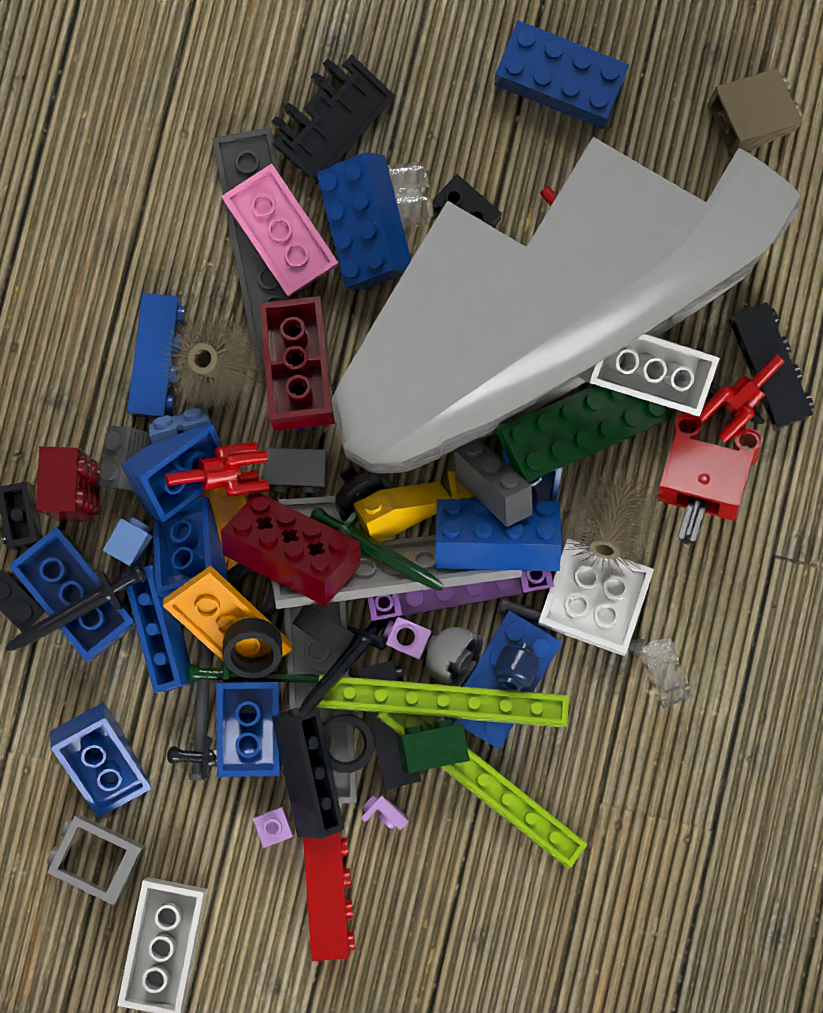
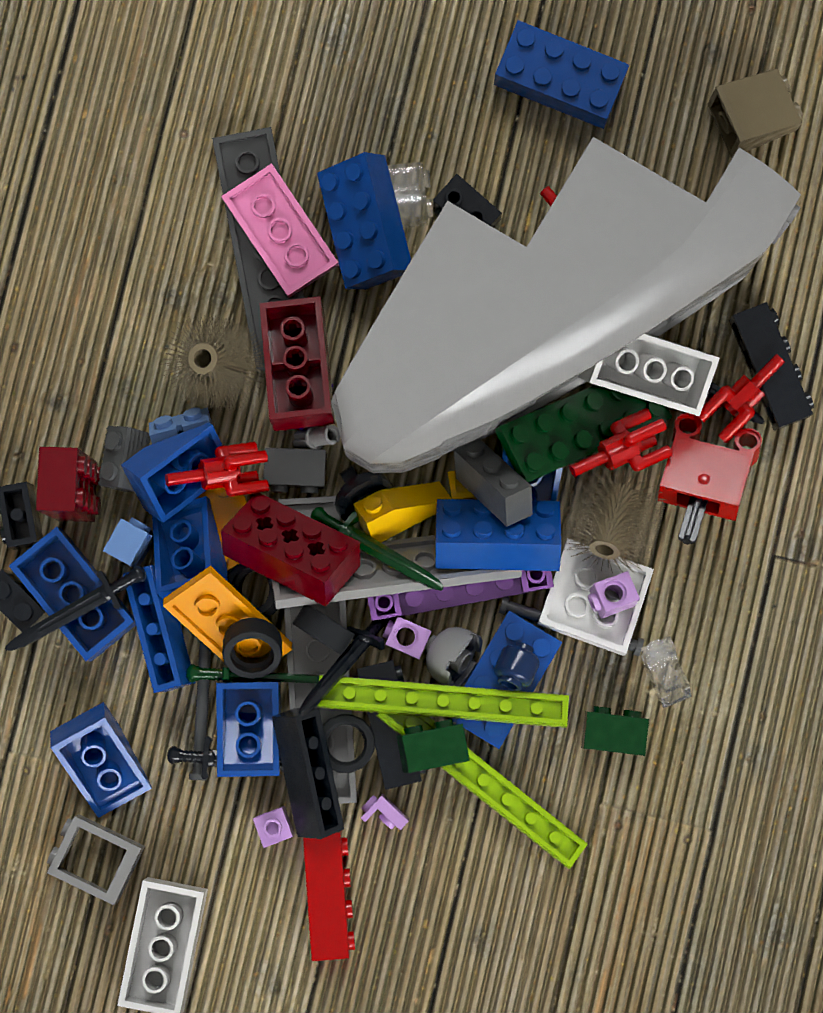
blue brick [127,293,186,419] -> none
black hinge [271,55,396,185] -> none
none -> light grey axle [292,425,340,449]
none -> red plant [569,408,672,477]
none -> dark green brick [581,706,649,756]
none -> lavender brick [588,571,640,619]

